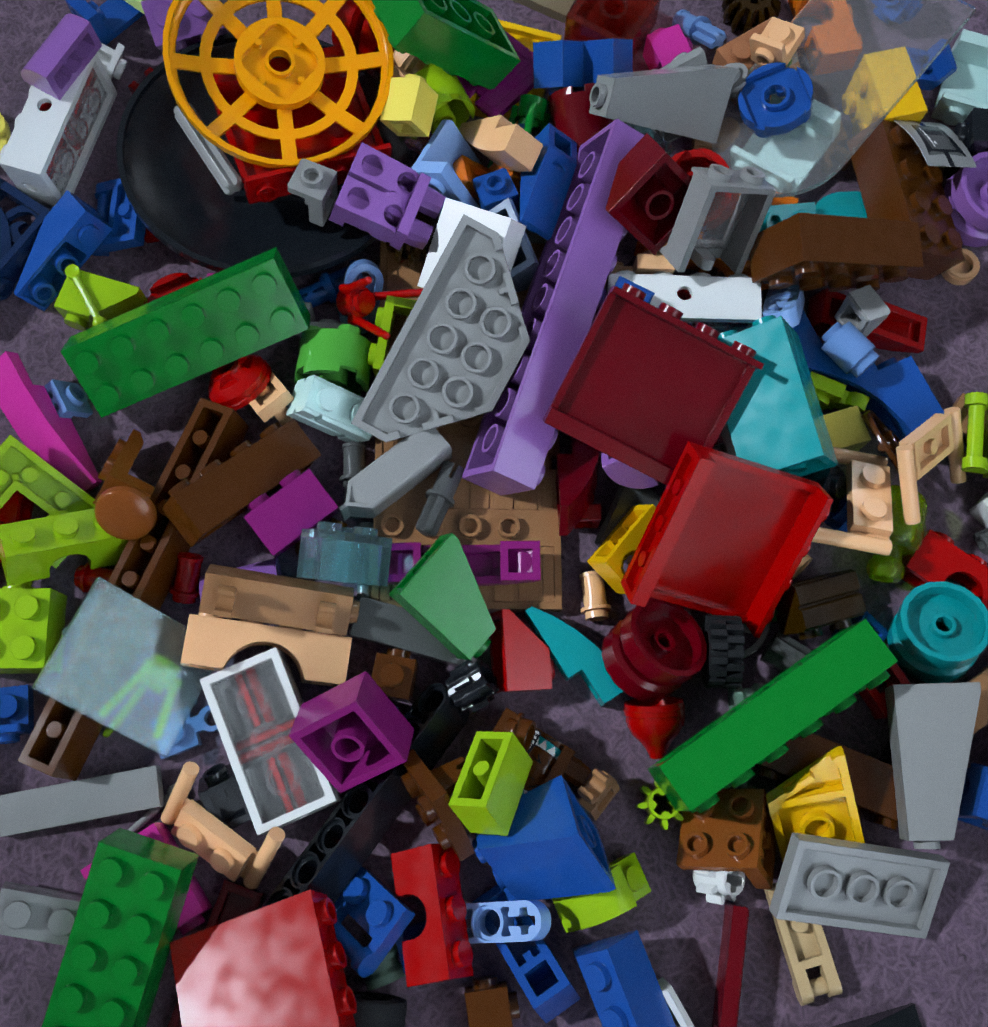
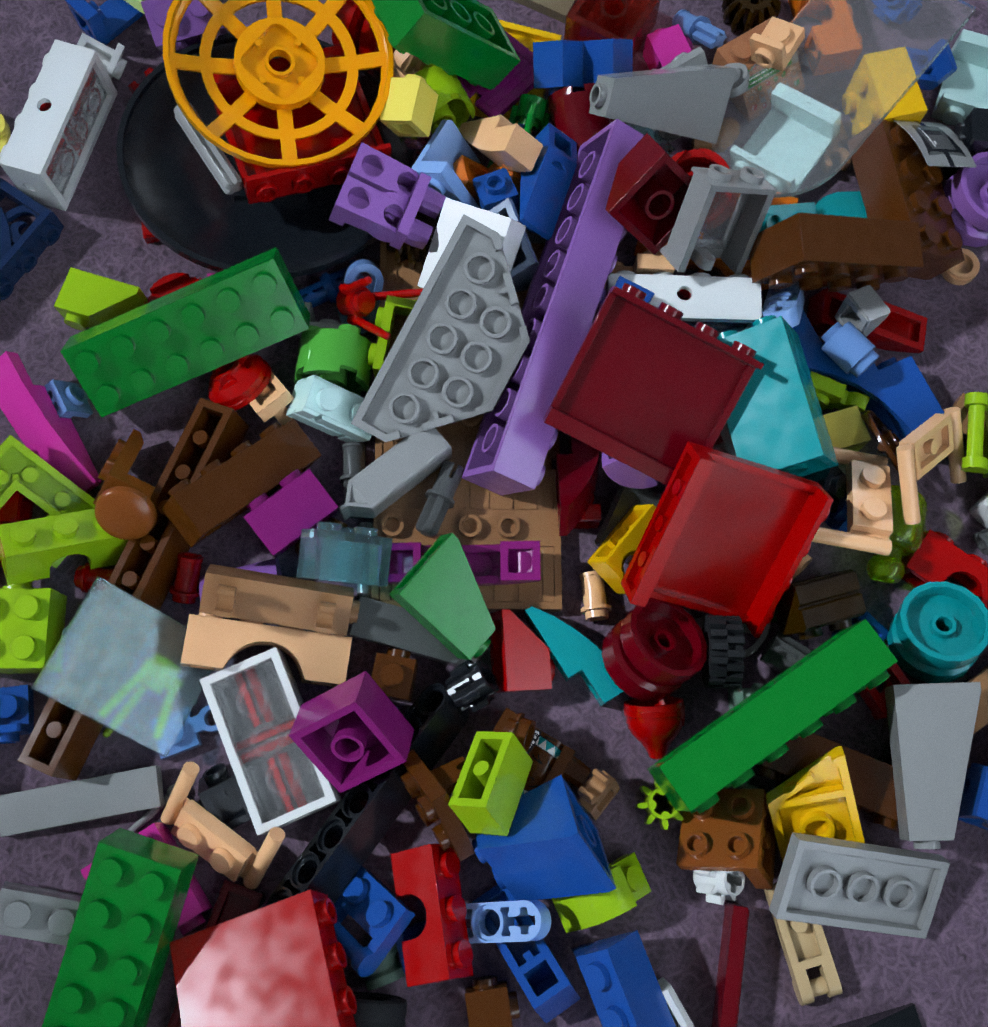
blue slope [14,190,113,311] -> none
medium lavender brick [21,14,102,101] -> none
lime hinge [65,264,107,326] -> none
blue plate [92,178,146,256] -> none
light grey bracket [287,159,338,227] -> none
blue plate [738,62,813,138] -> none

